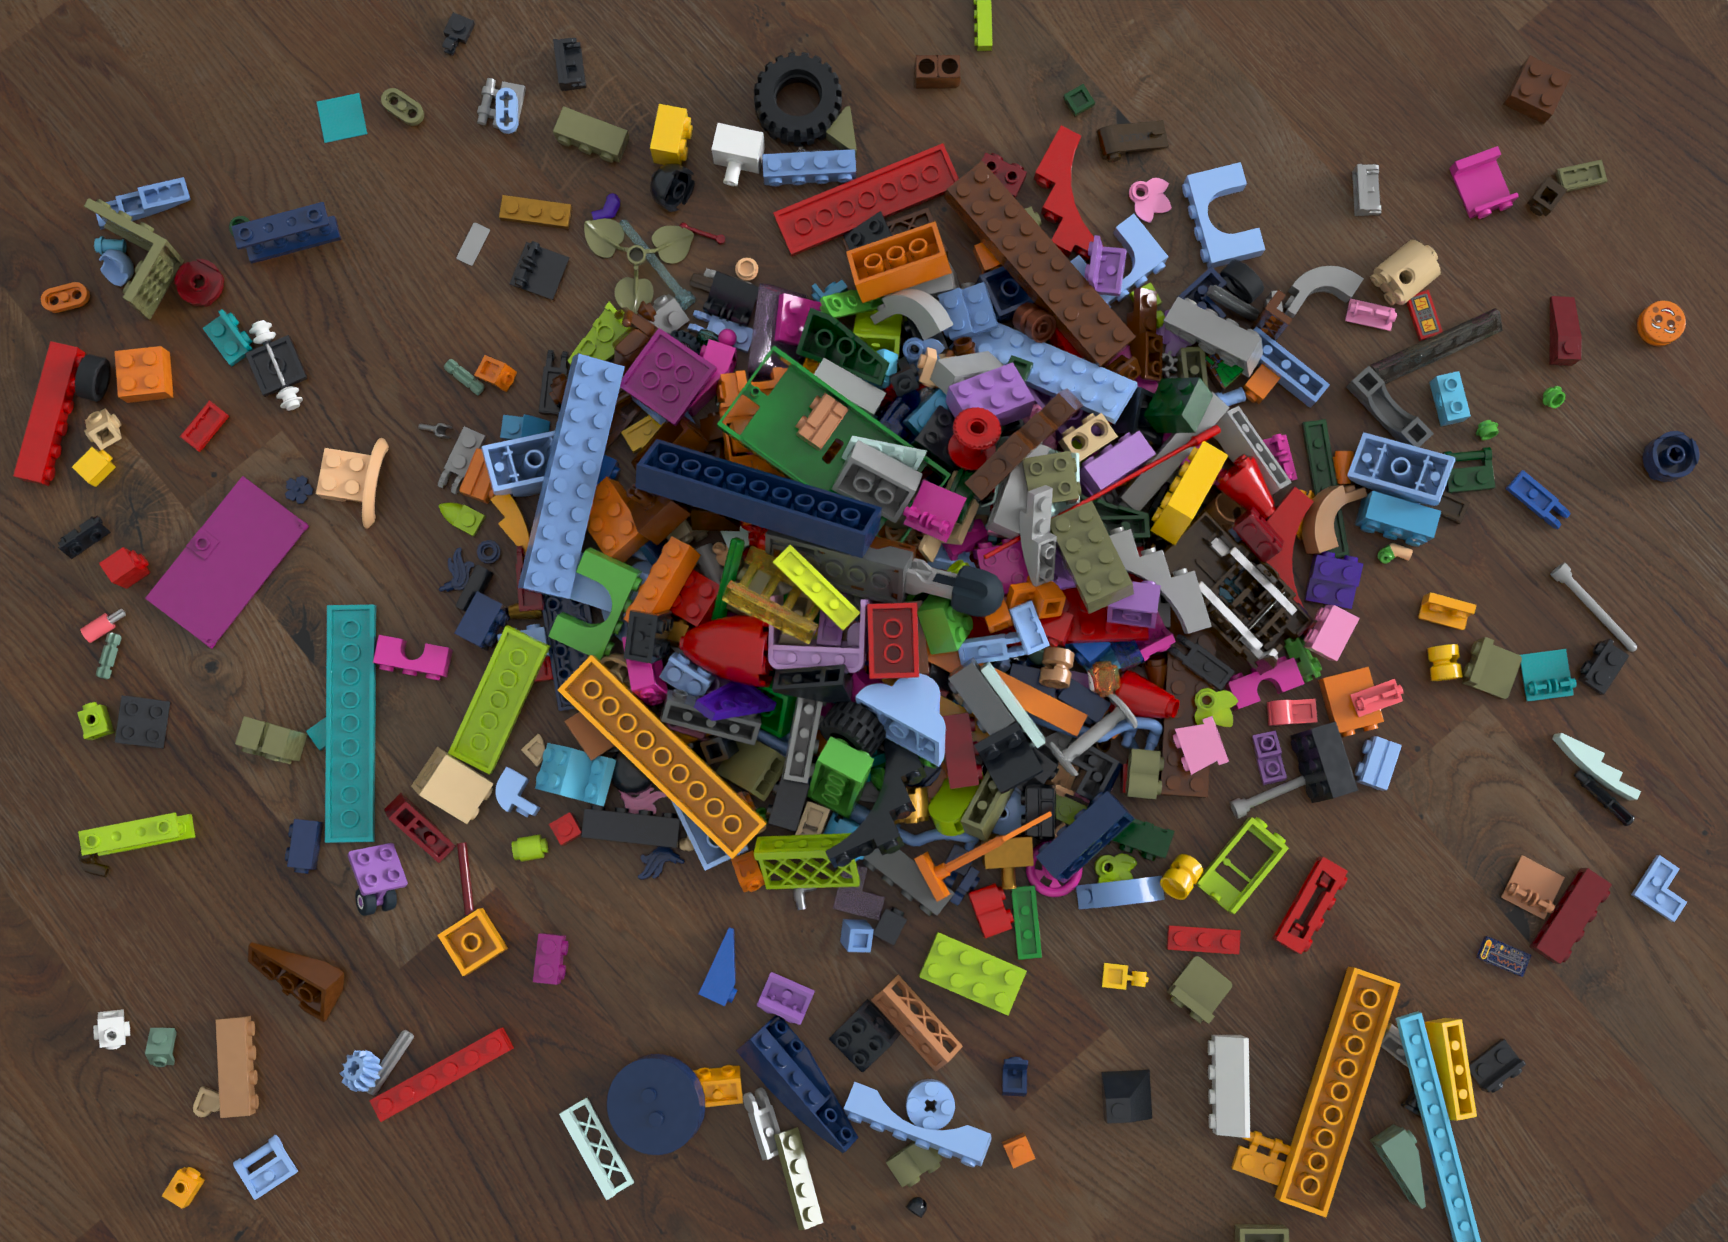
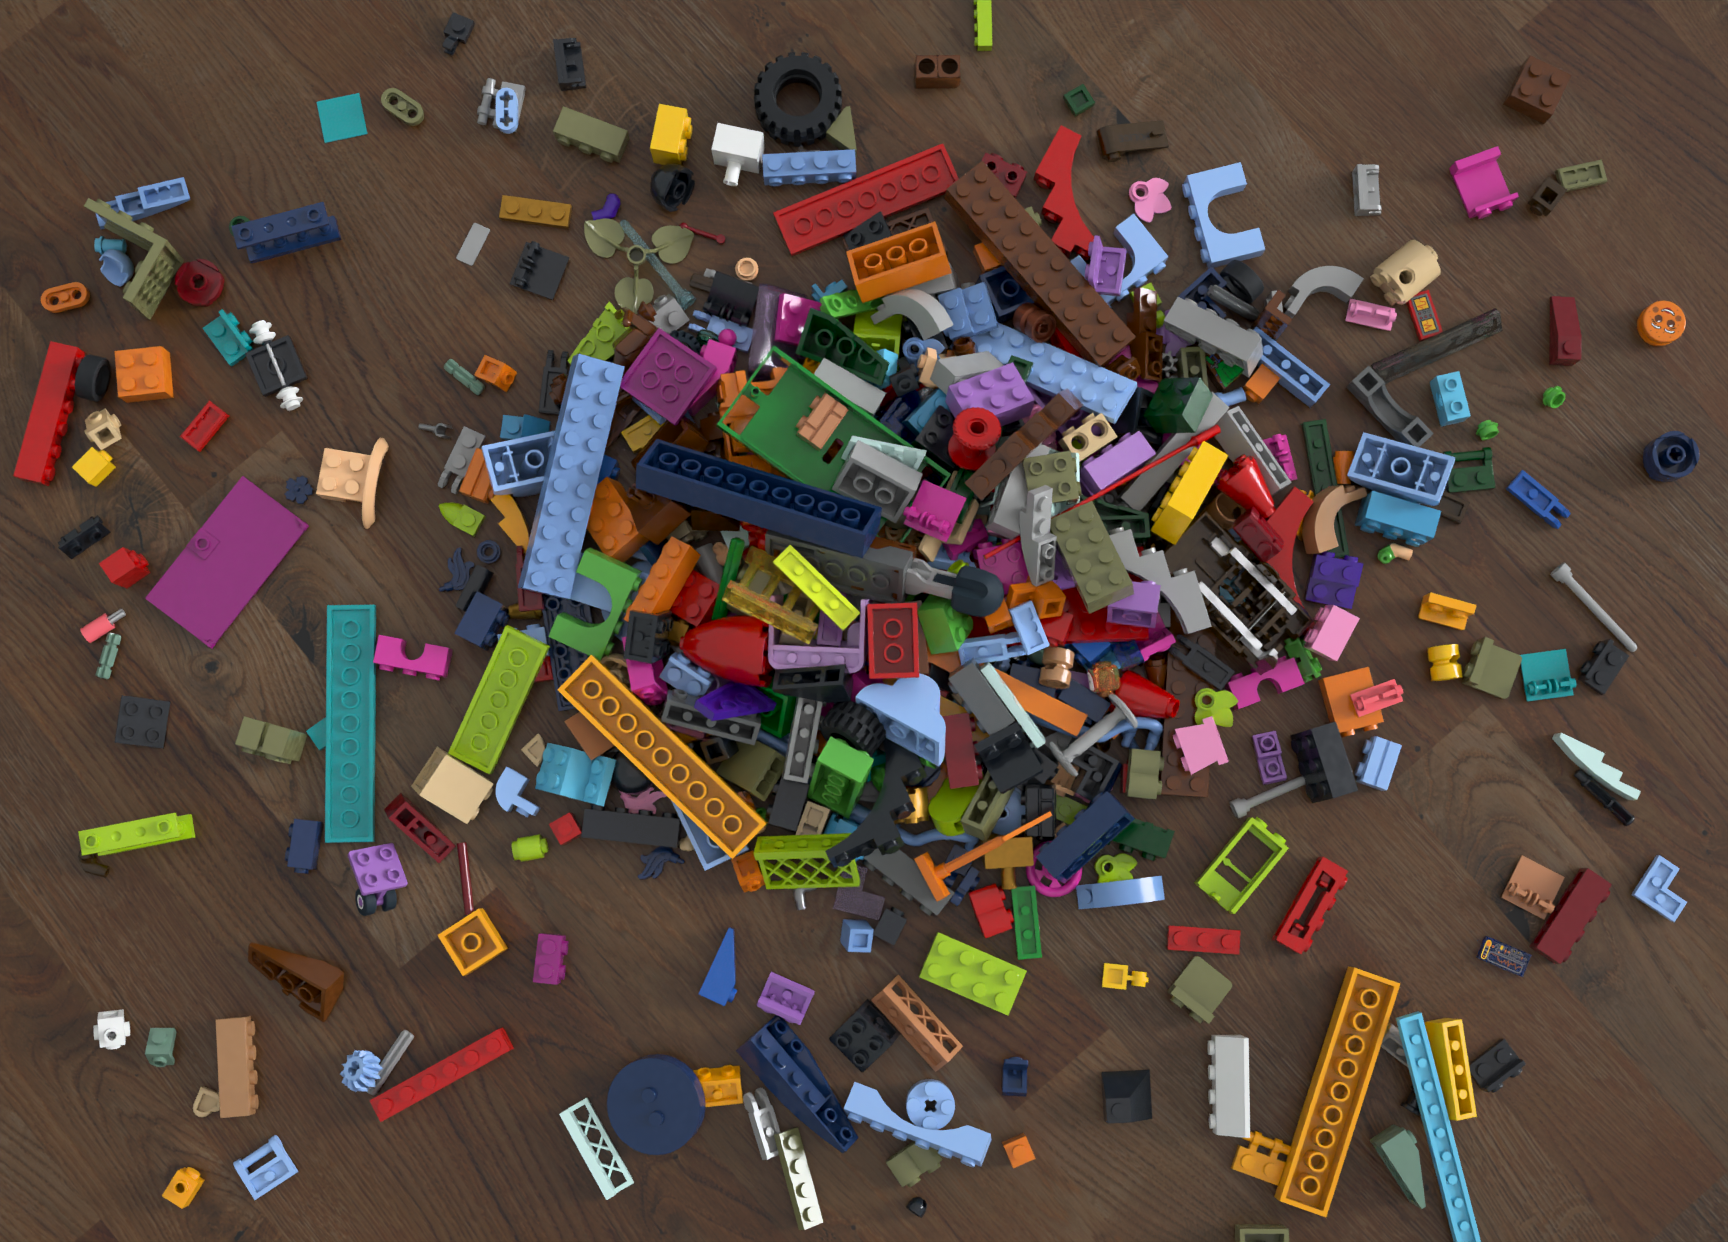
lime brick [77,702,115,740] -> none
yellow wheel [1160,854,1203,900] -> none
coral plate [1267,699,1318,726] -> none

